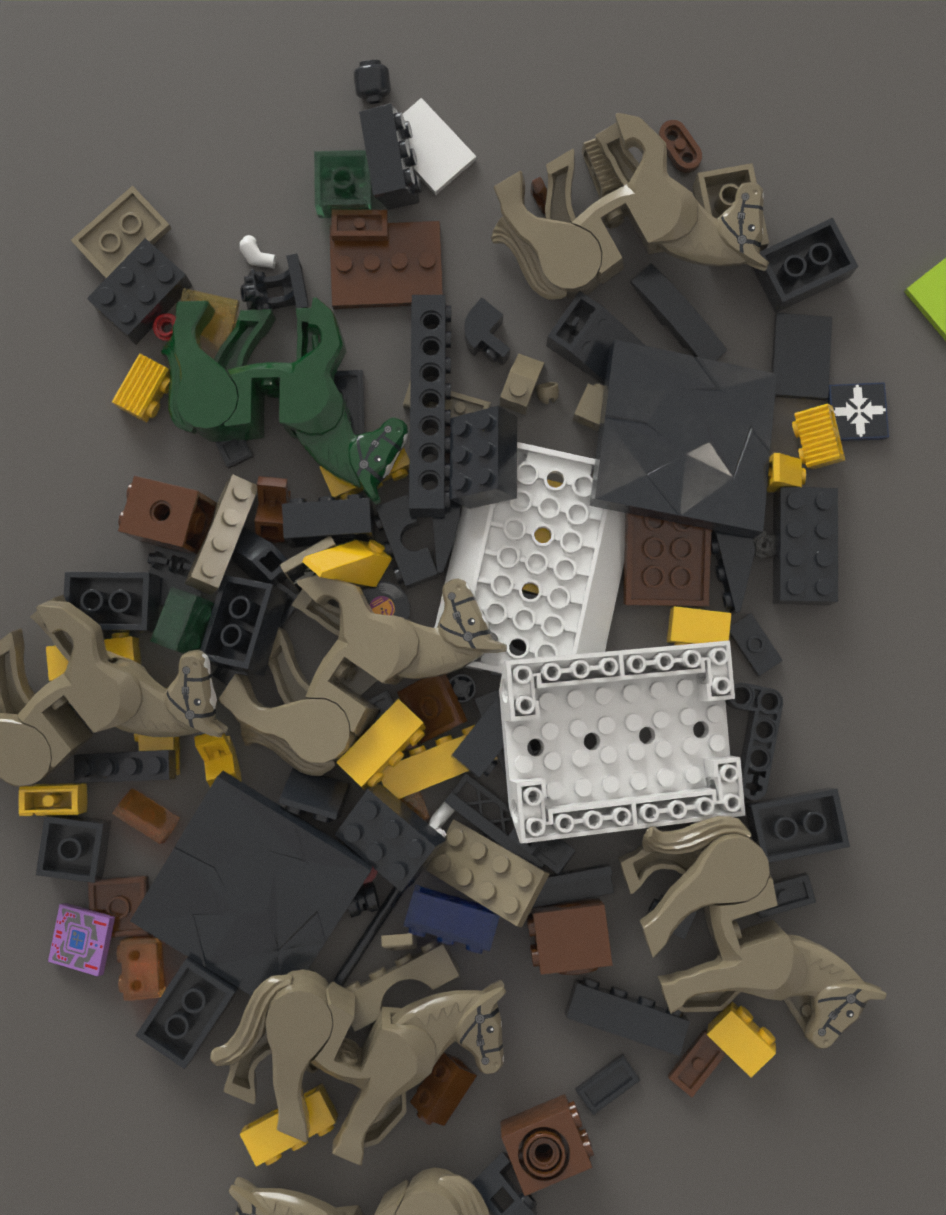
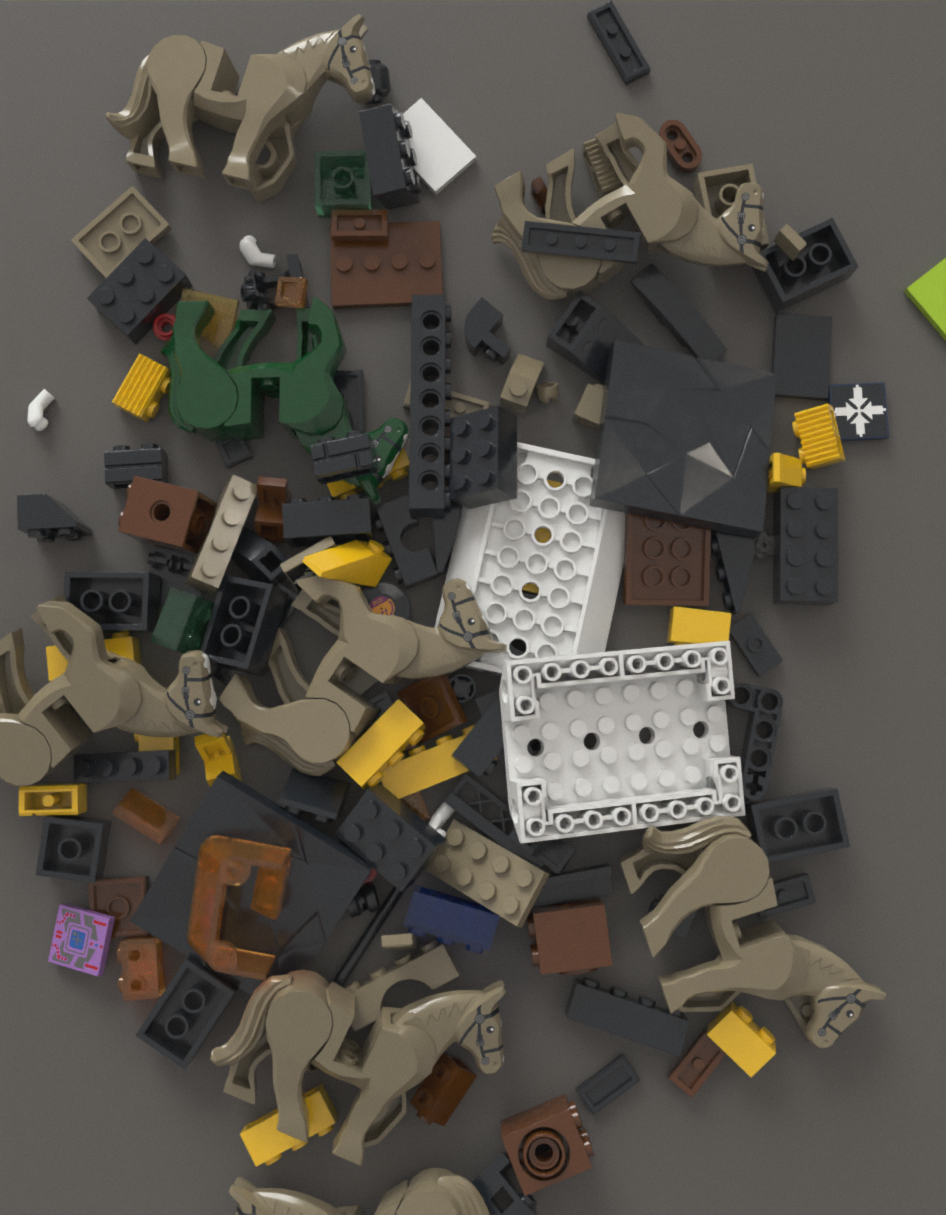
none -> black slope [17,494,92,543]
none -> white arm [27,389,55,431]
none -> black brick [104,444,168,489]
none -> dark tan animal [106,14,375,203]
none -> clear orange windscreen [187,835,292,981]
none -> clear orange slope [251,851,292,920]
none -> clear orange tile [275,277,308,308]
none -> black brick [310,430,379,484]
none -> black plate [521,221,641,264]
none -> black tile [587,0,650,85]
none -> dark tan tile [774,224,807,261]

